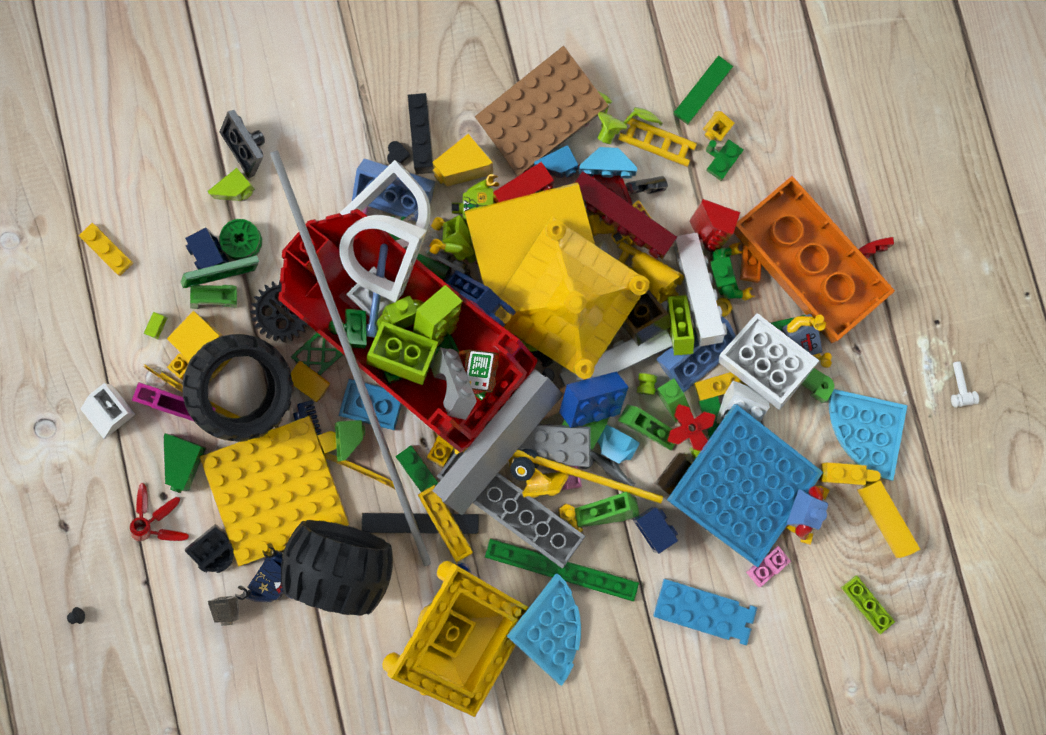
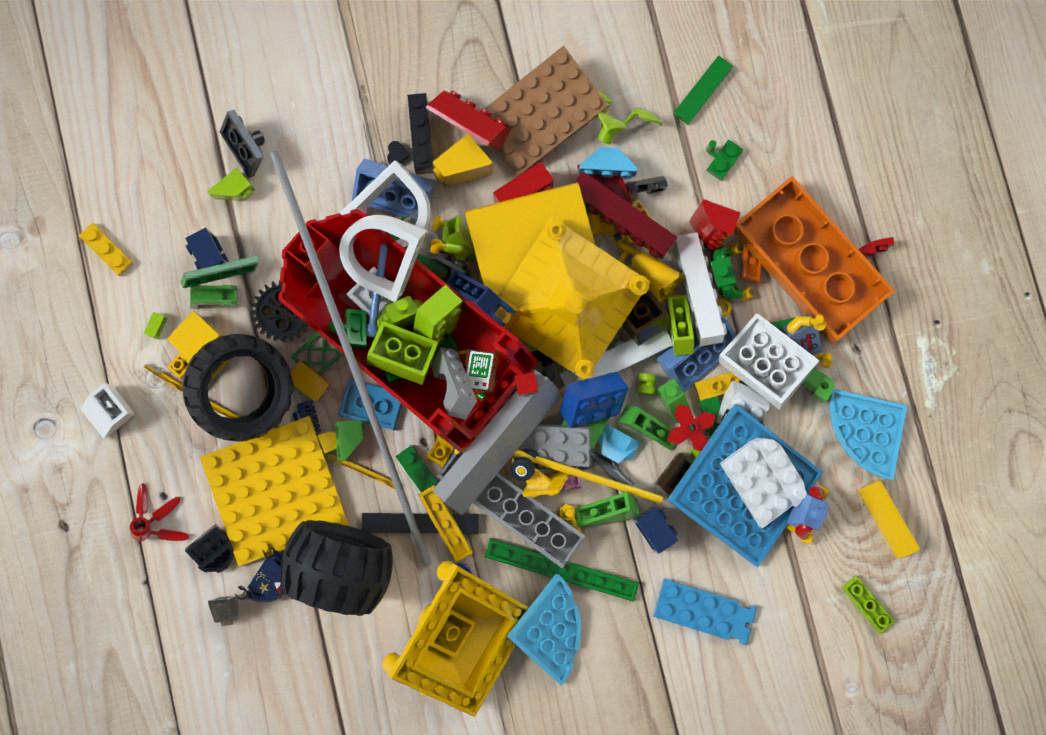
black piece [67,607,85,624] -> none
dark pink slope [132,382,216,422] -> none
green slope [163,433,206,493] -> none
green wheel [219,219,262,260] -> none
torso [452,174,500,227] -> none
dark azure slope [534,145,578,178] -> none
yellow bar [618,116,697,167] -> none
yellow brick [703,111,735,141] -> none
bright pink slope [746,546,791,587] -> none
yellow hinge [820,462,881,485] -> none
white piece [951,361,979,408] -> none
none -> red slope [426,90,511,149]
none -> red tile [514,372,539,397]
none -> white plate [720,438,807,528]

